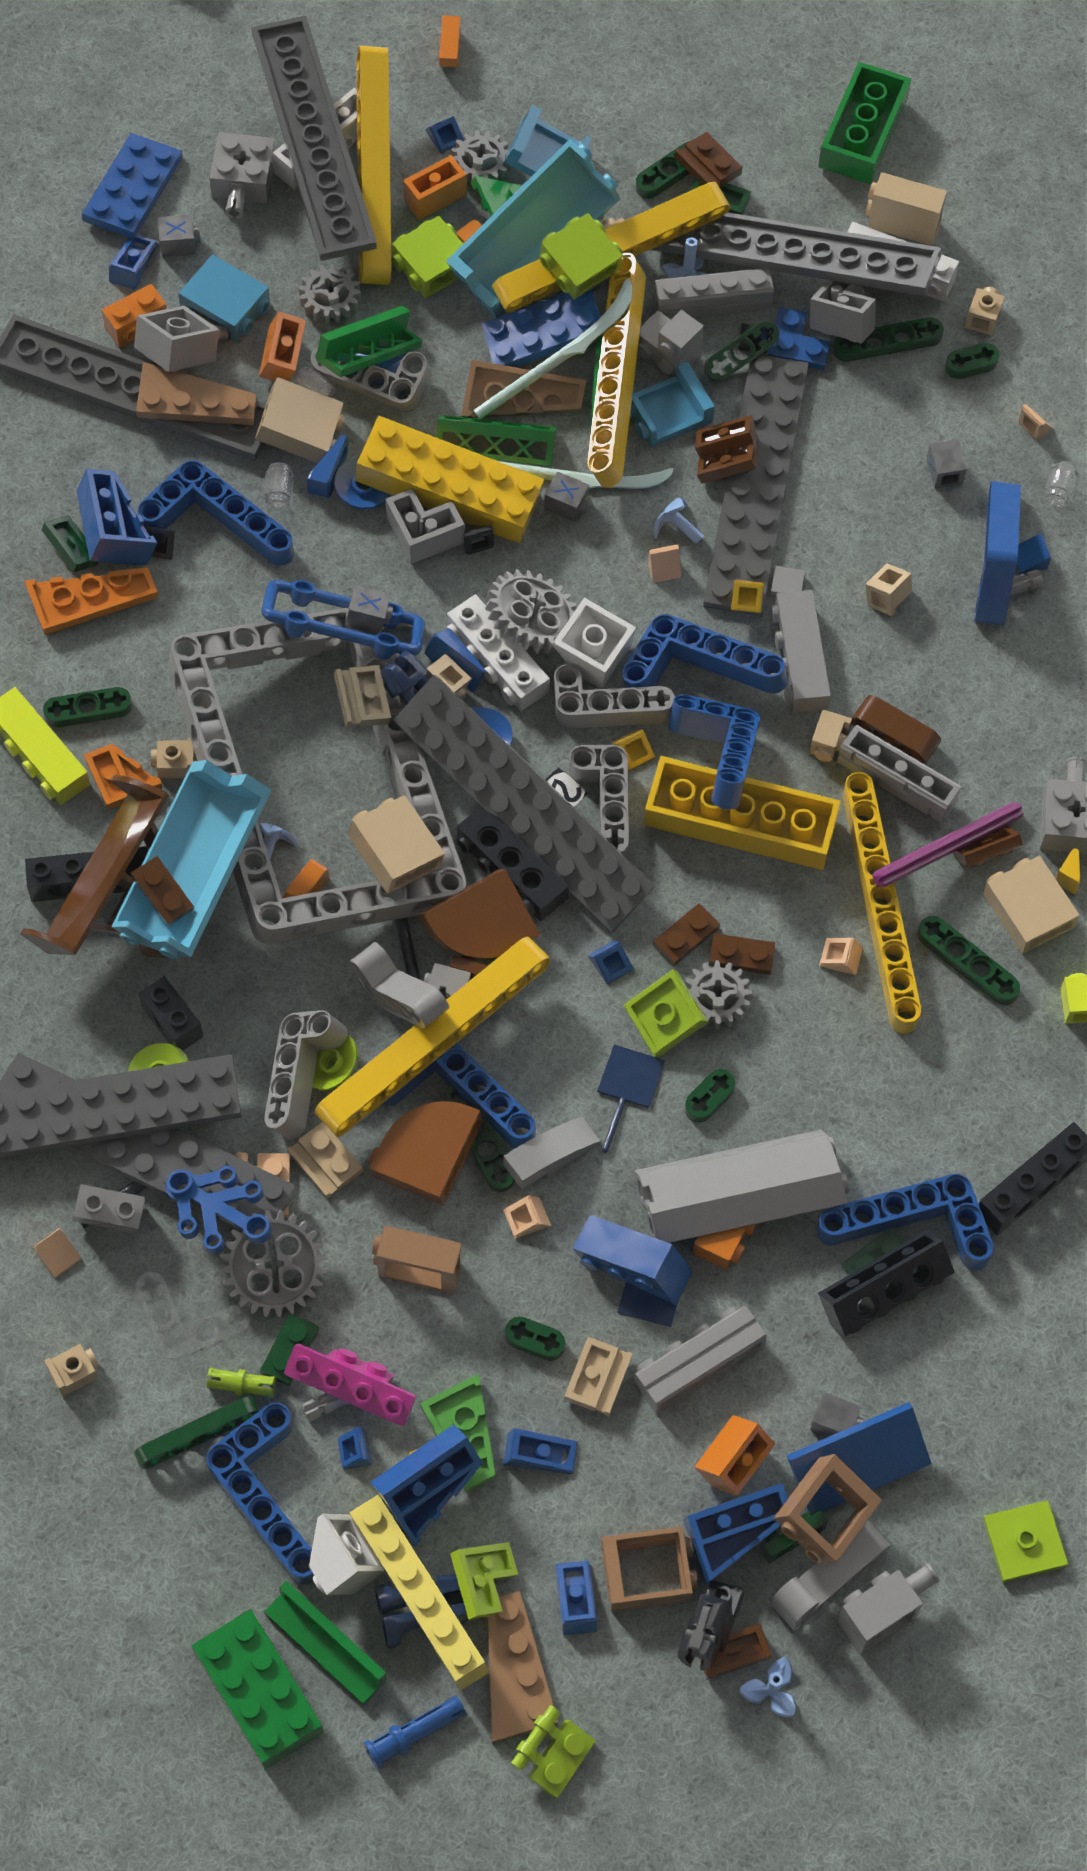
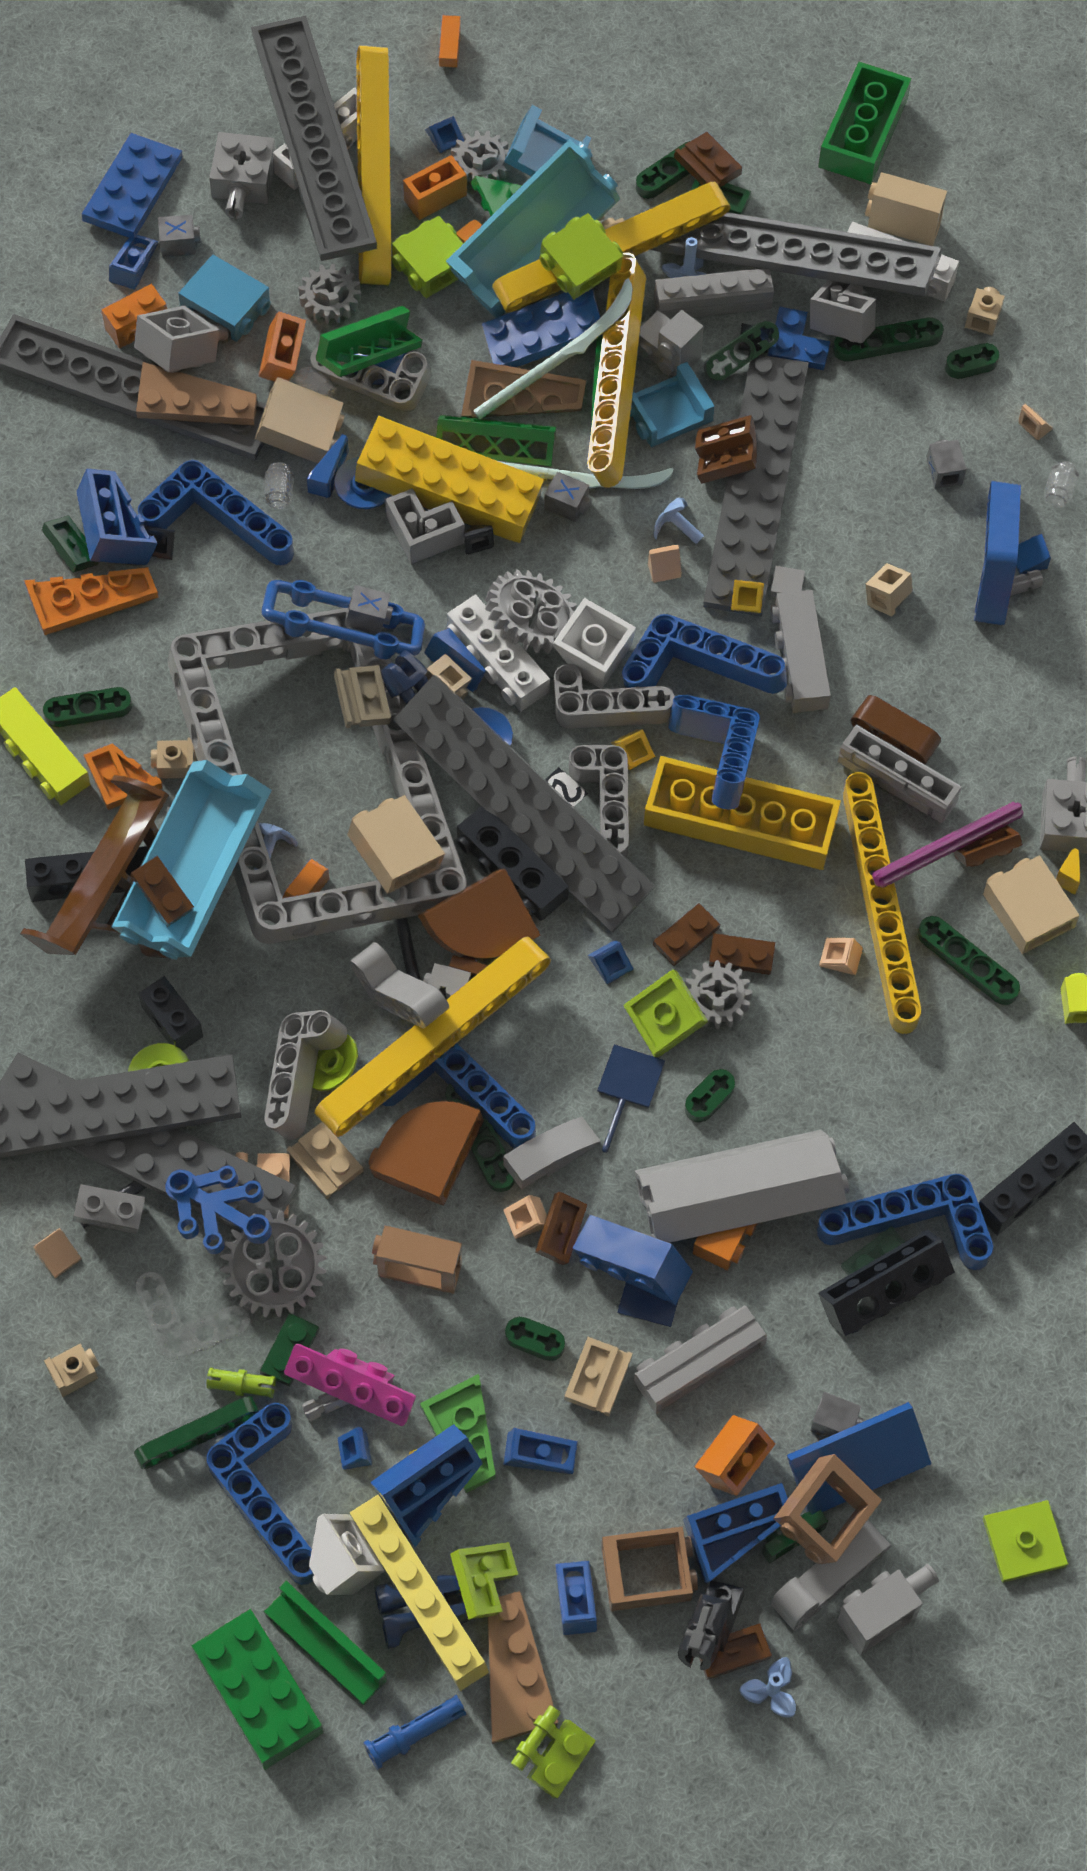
tan brick [810,710,852,762] -> none
none -> reddish brown plate [535,1192,588,1265]

